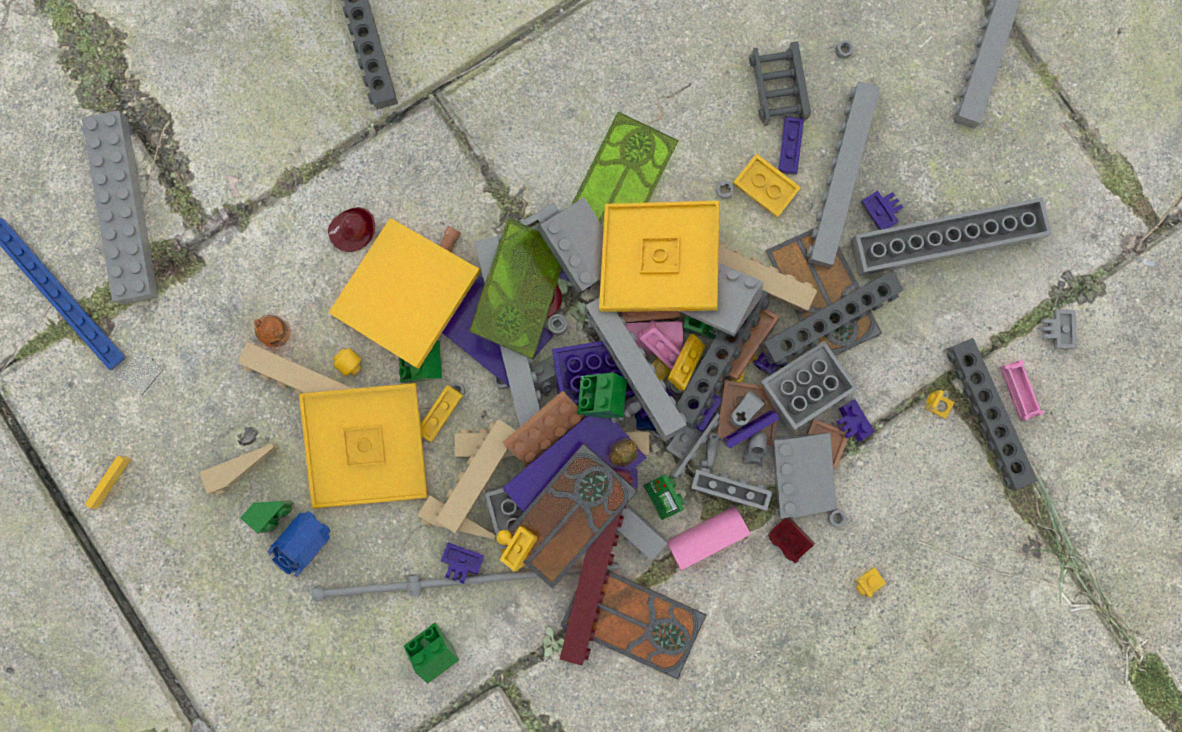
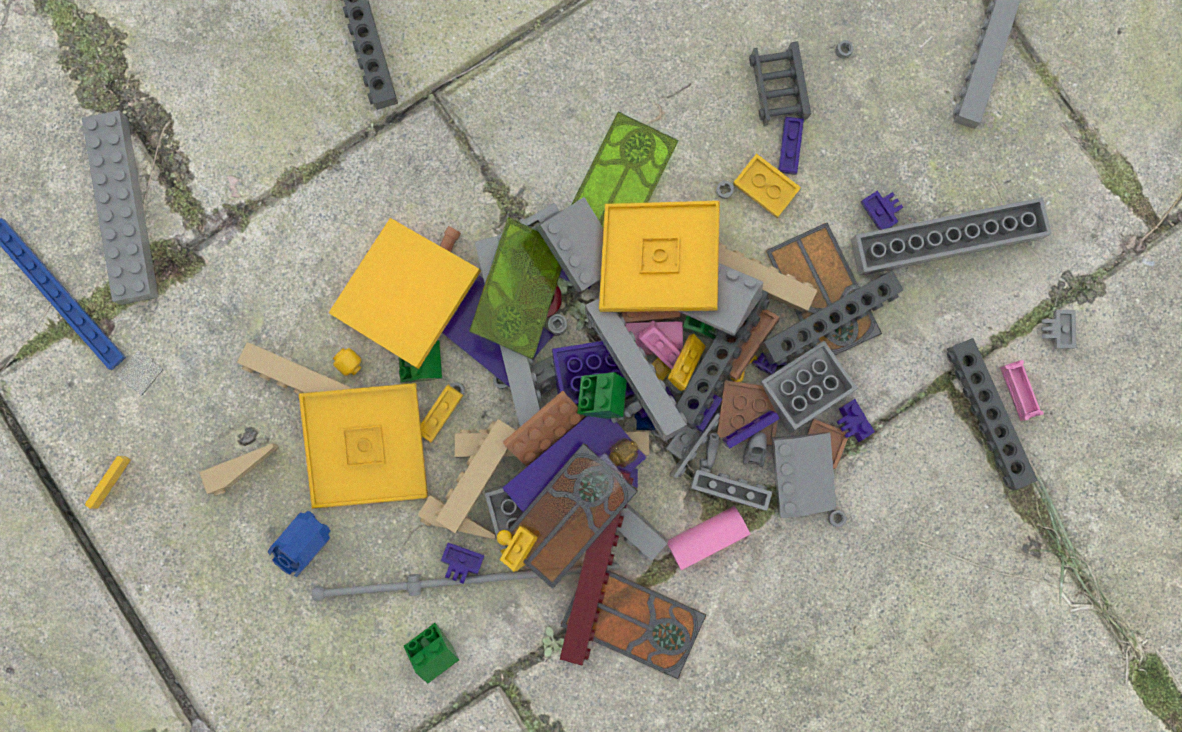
green slope [240,500,294,534] -> none
clear orange piece [253,315,290,348] -> none
dark red hat [328,207,375,252] -> none
slope [643,474,685,520] -> none
light grey piece [730,391,765,427] -> none
dark red bracket [768,517,815,564] -> none
light grey brick [806,81,880,269] -> none
yellow bracket [855,567,886,598] -> none
yellow bracket [925,390,954,419] -> none
none -> clear piece [580,453,627,501]

